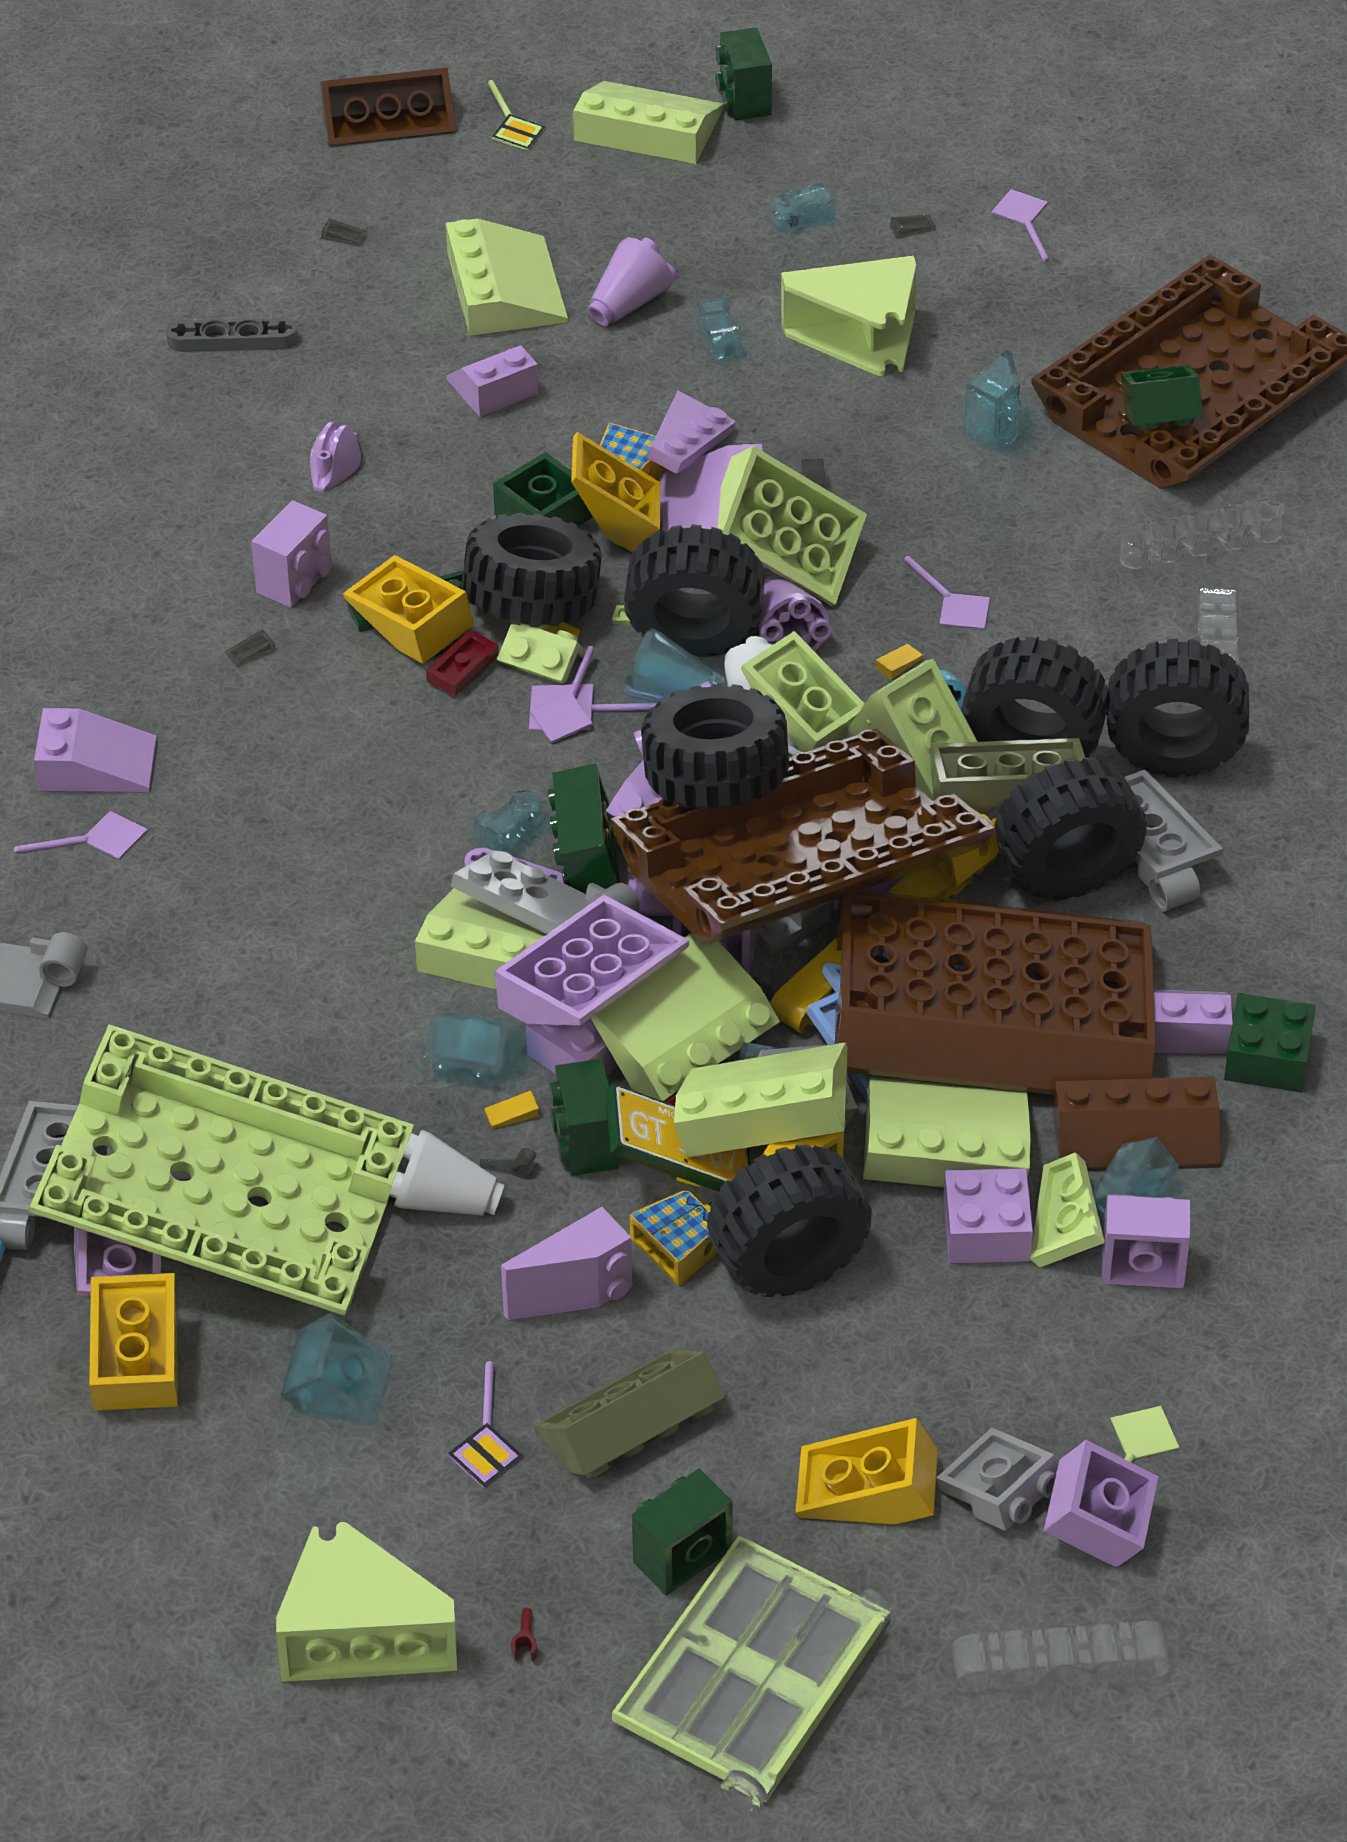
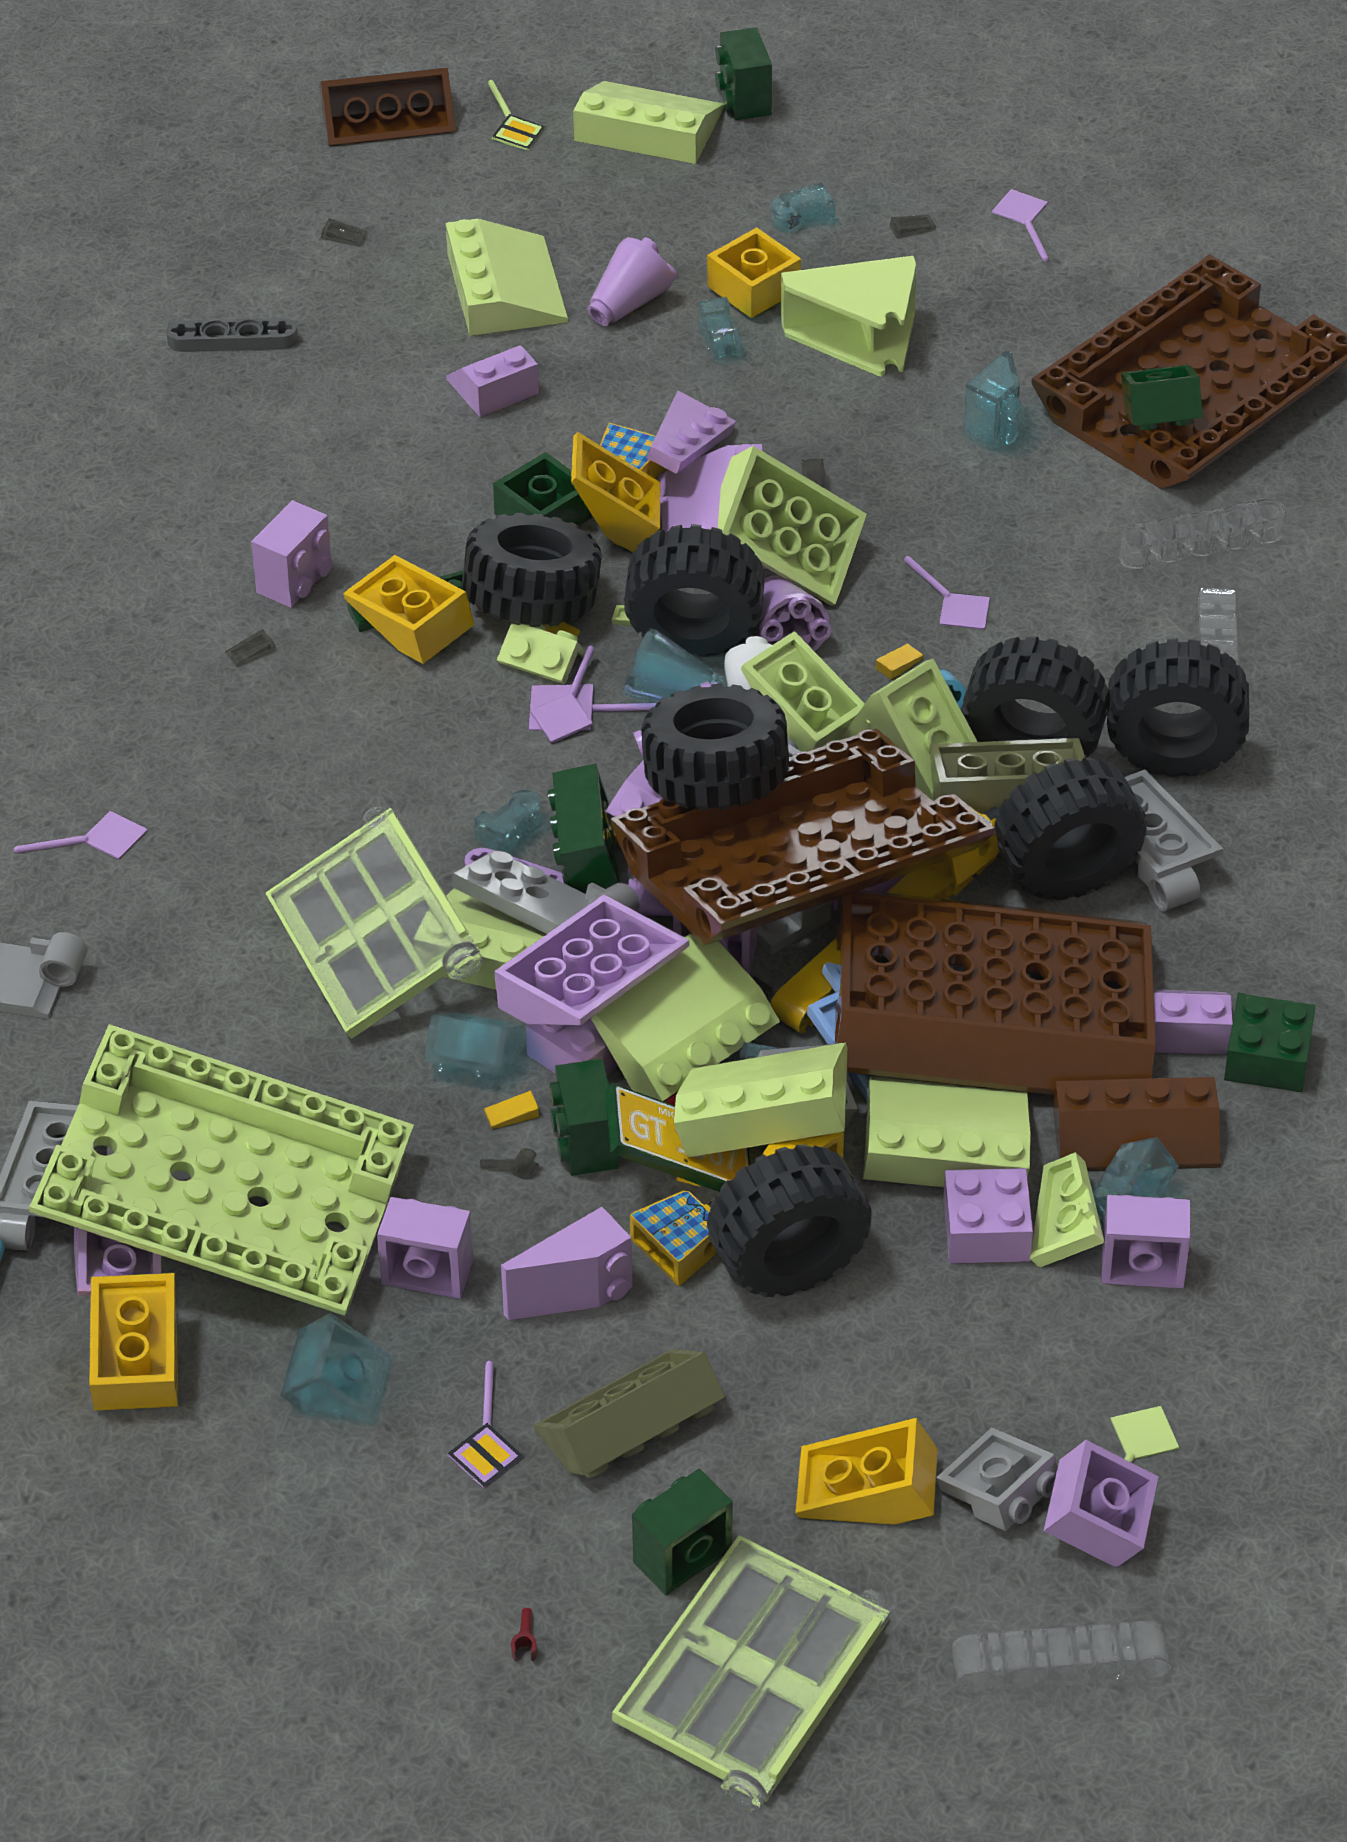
lavender slope [34,708,157,792] -> none
yellowish green ladder [276,1522,457,1682] -> none
lavender hat [309,422,362,492] -> none
white cone [389,1130,505,1216] -> none
dark red plate [426,630,499,696] -> none
none -> clear door [266,807,483,1039]
none -> lavender brick [377,1197,473,1299]
none -> yellow brick [707,227,801,318]

